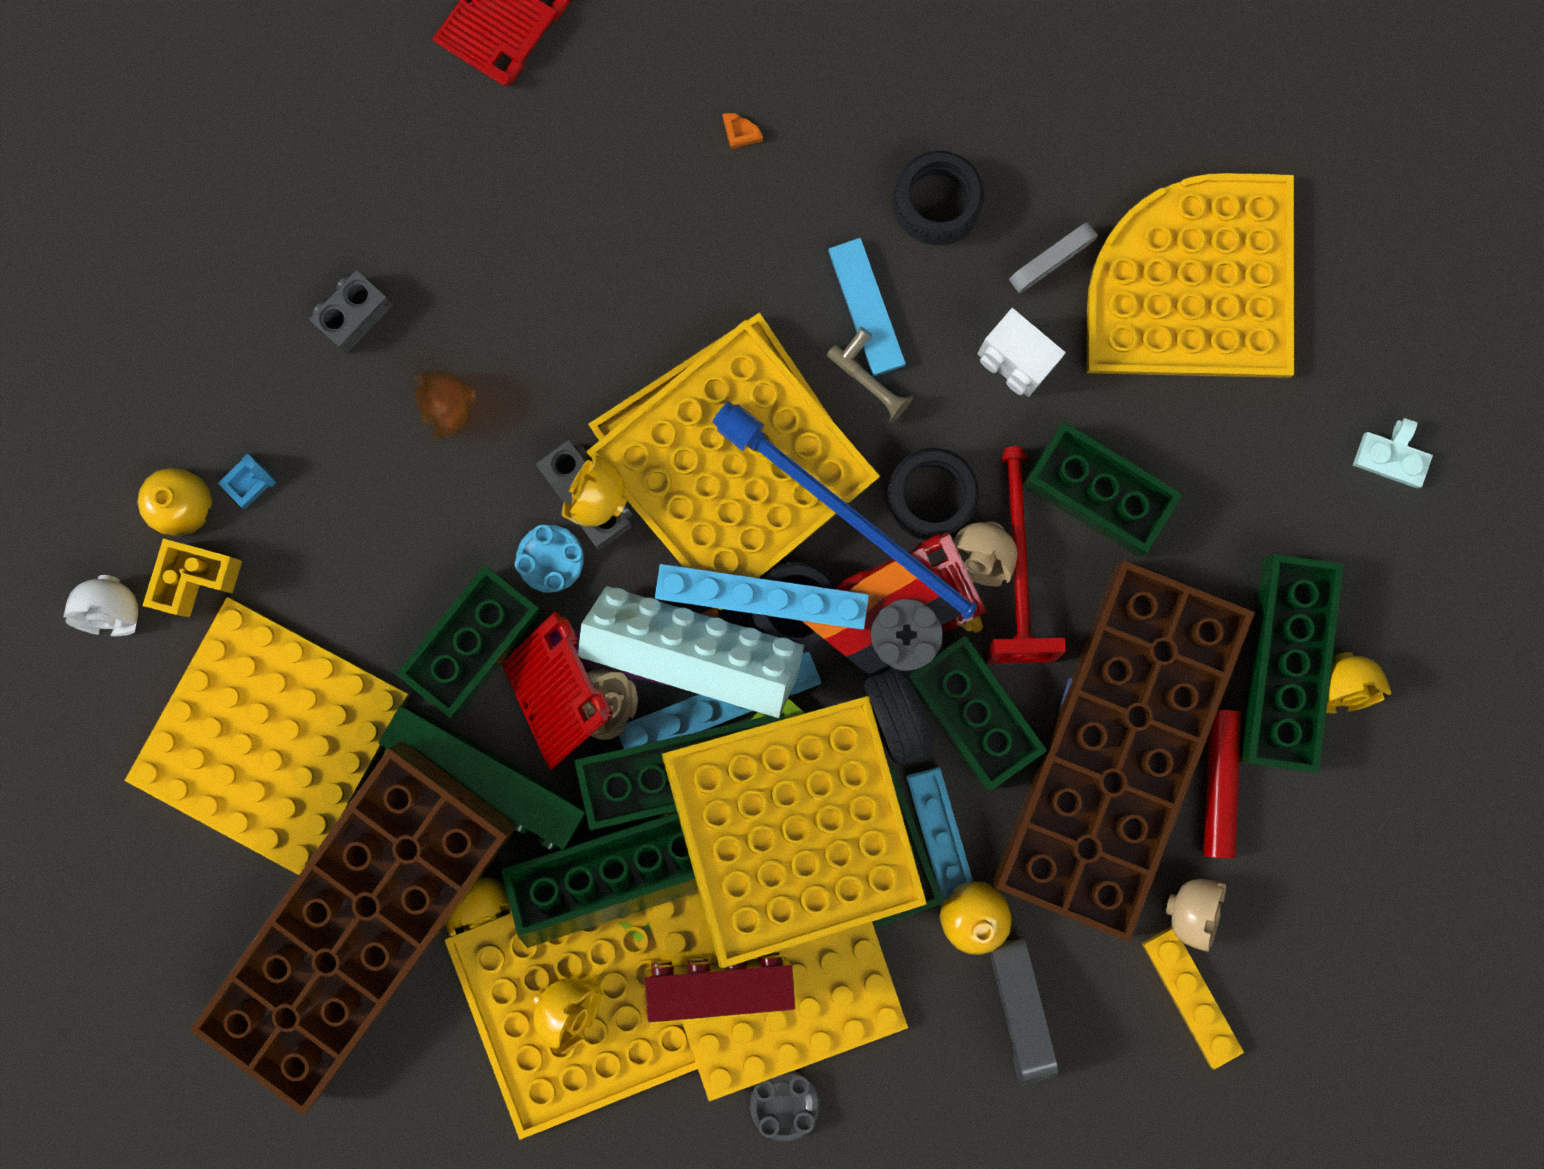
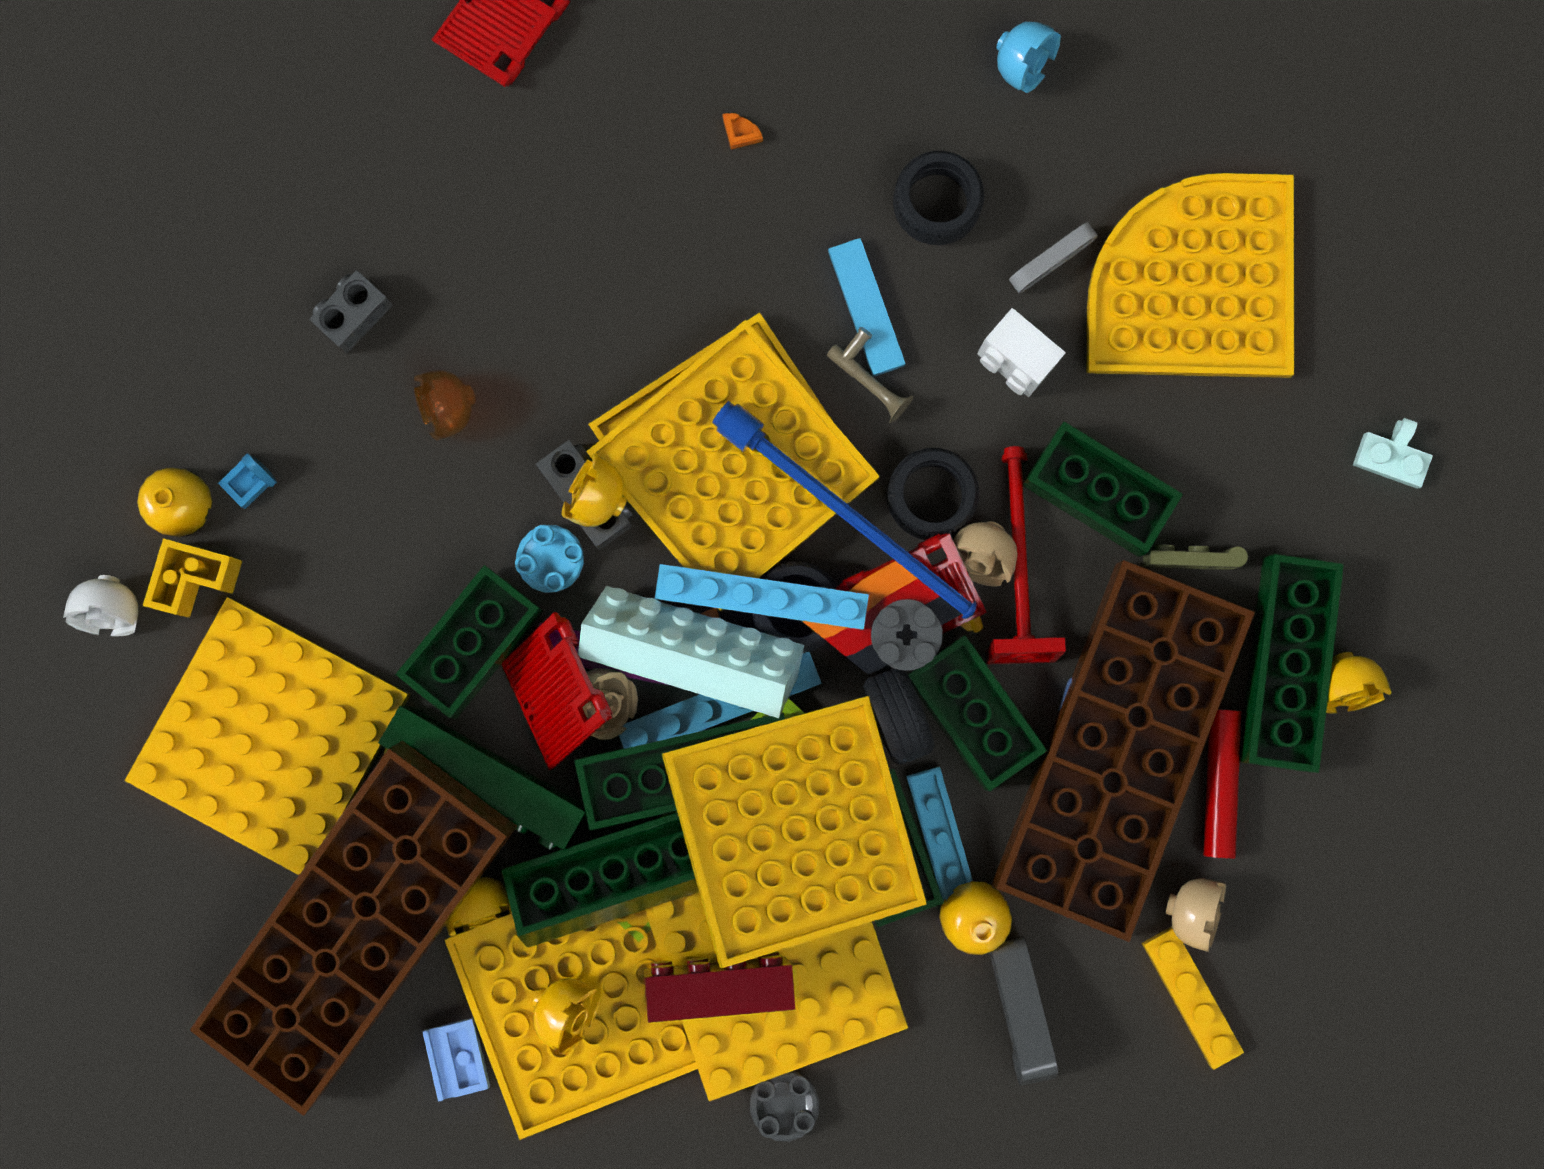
none -> light blue plate [423,1017,490,1102]
none -> medium azure cylinder [996,22,1061,93]
none -> olive plate [1143,545,1248,570]

